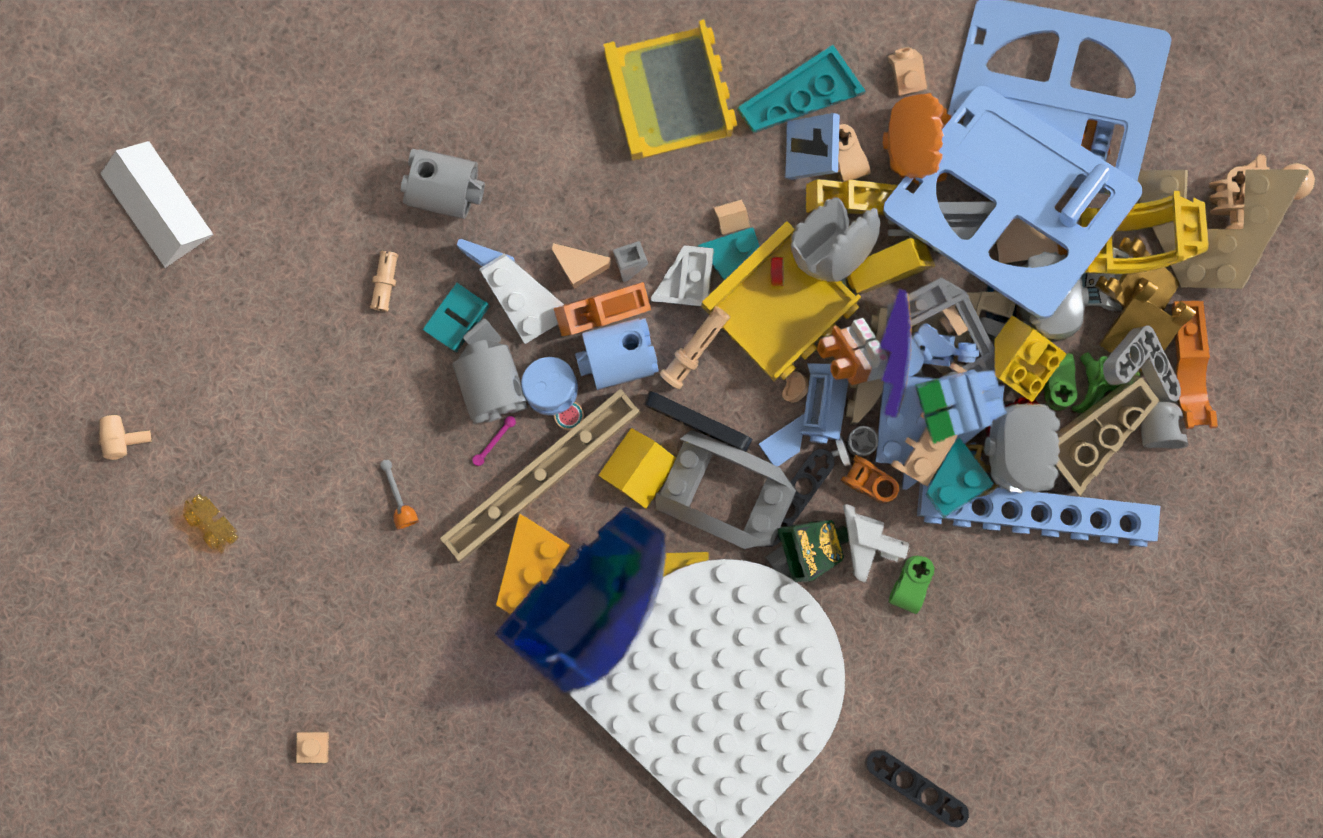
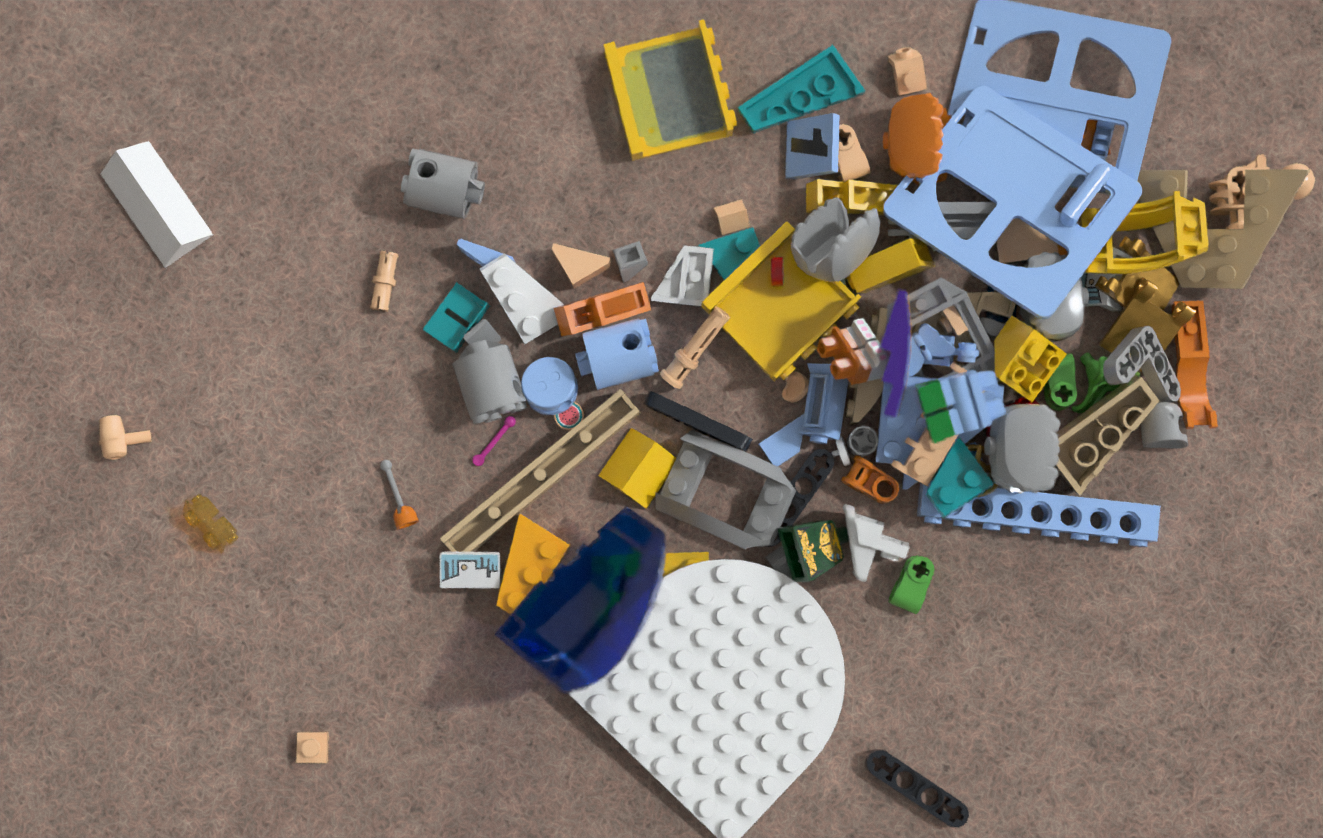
none -> panel [440,552,502,588]

